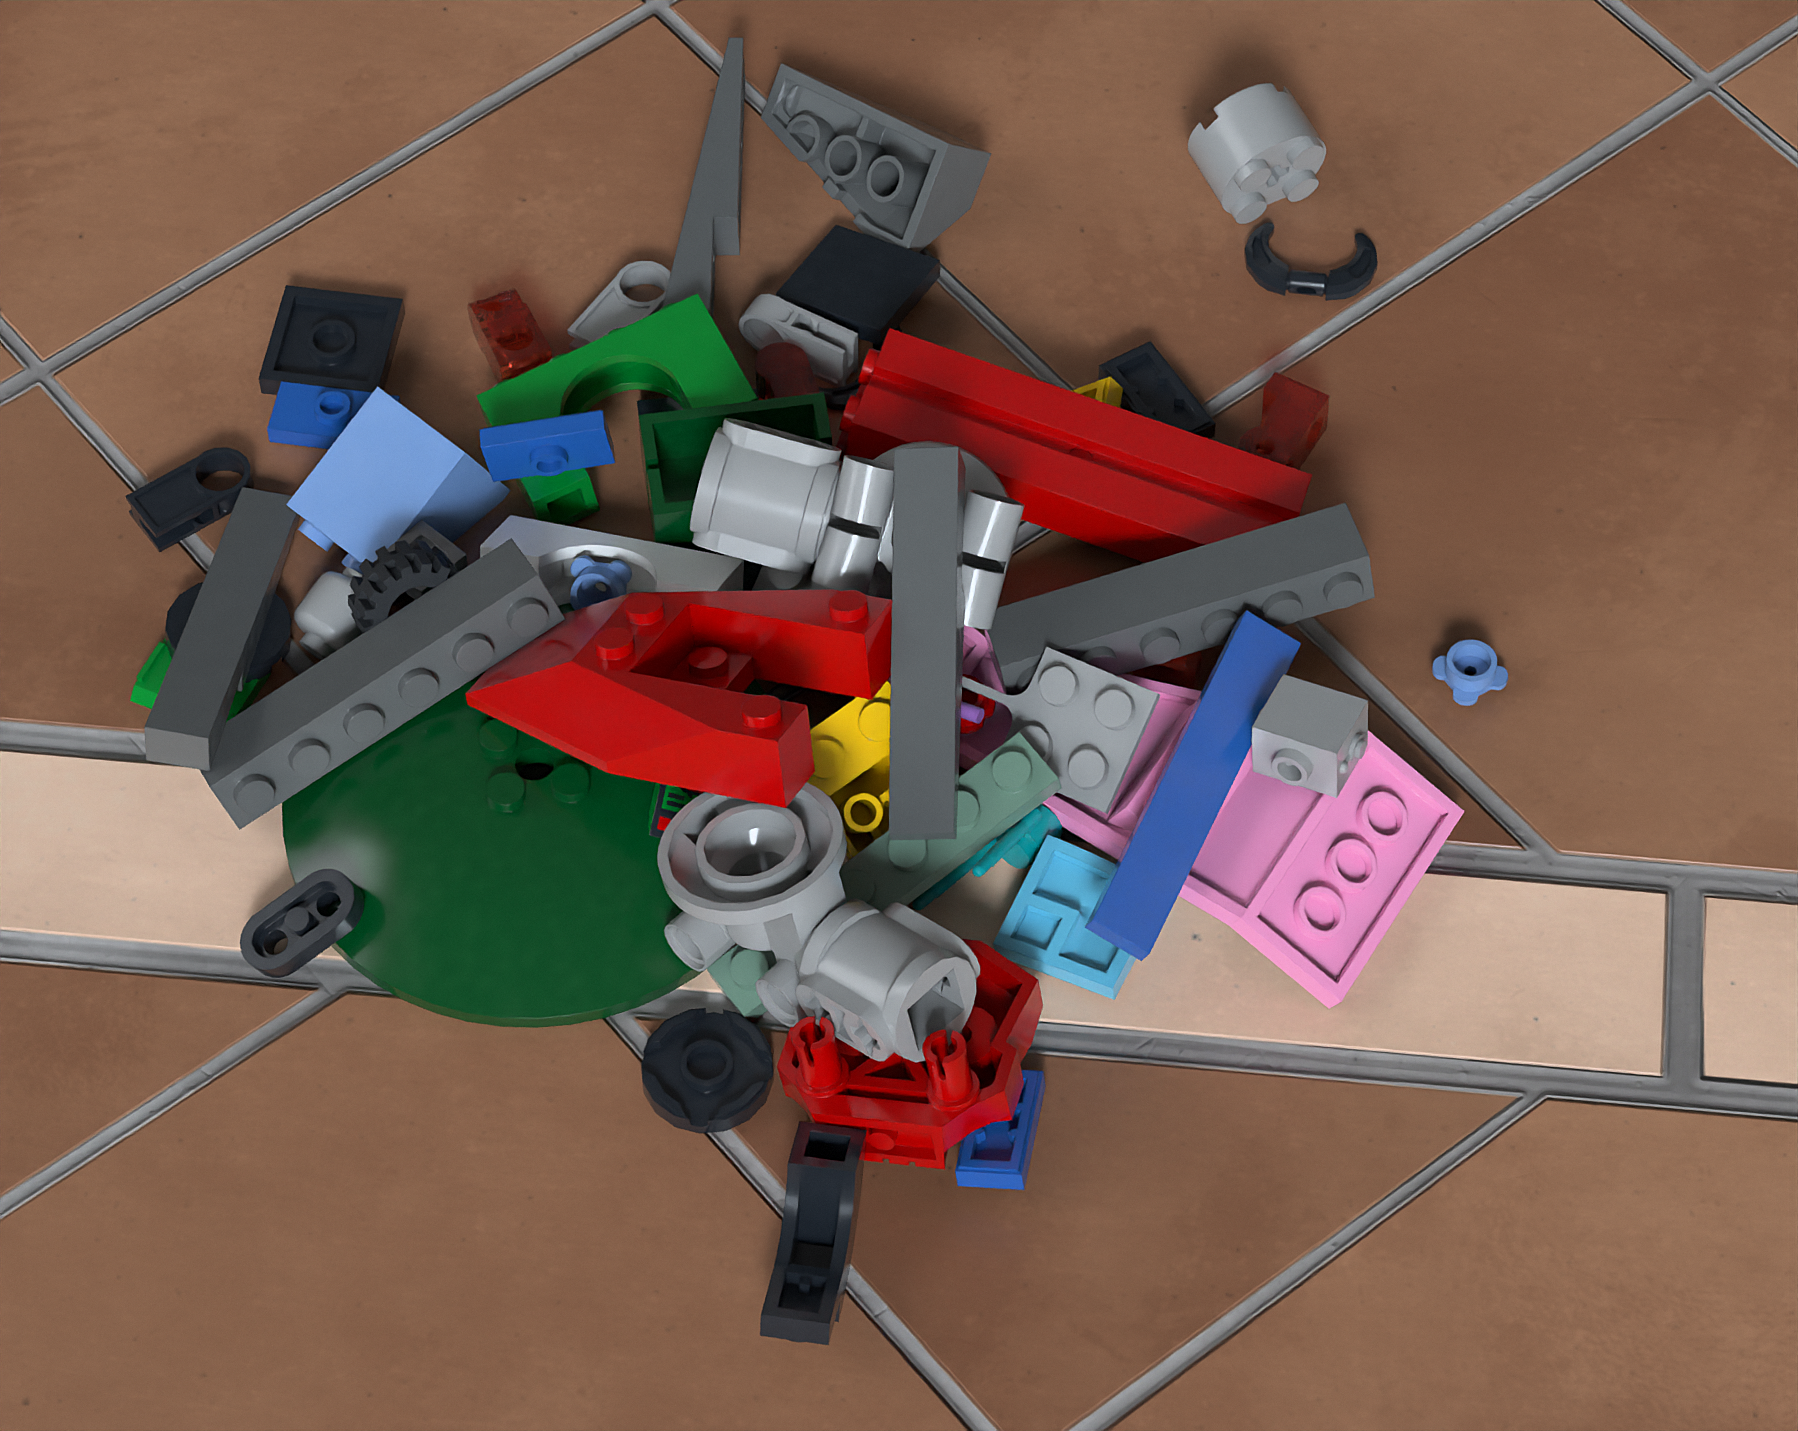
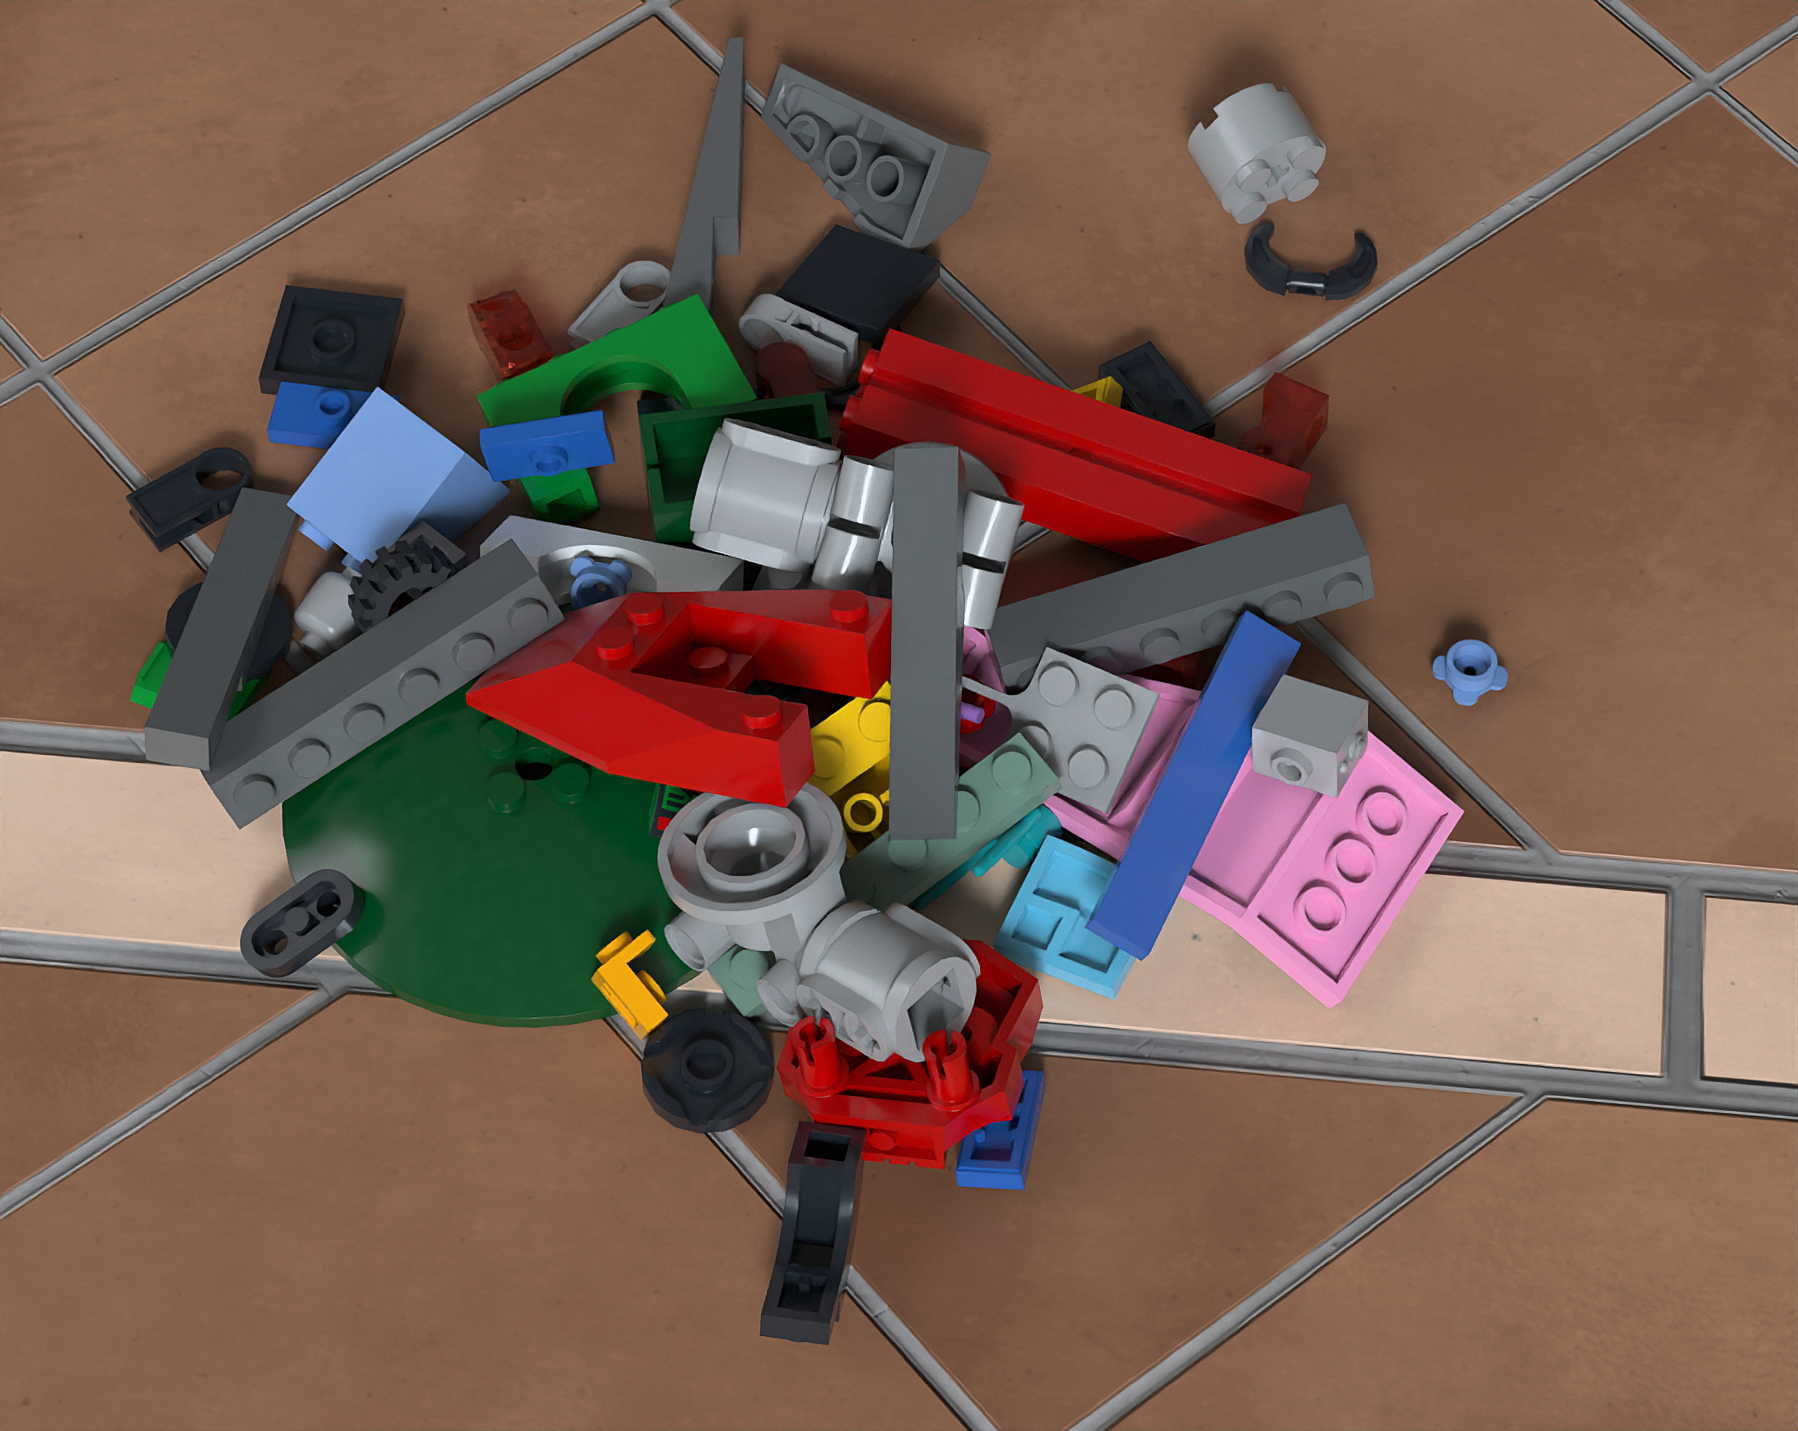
none -> light orange bracket [591,929,668,1040]

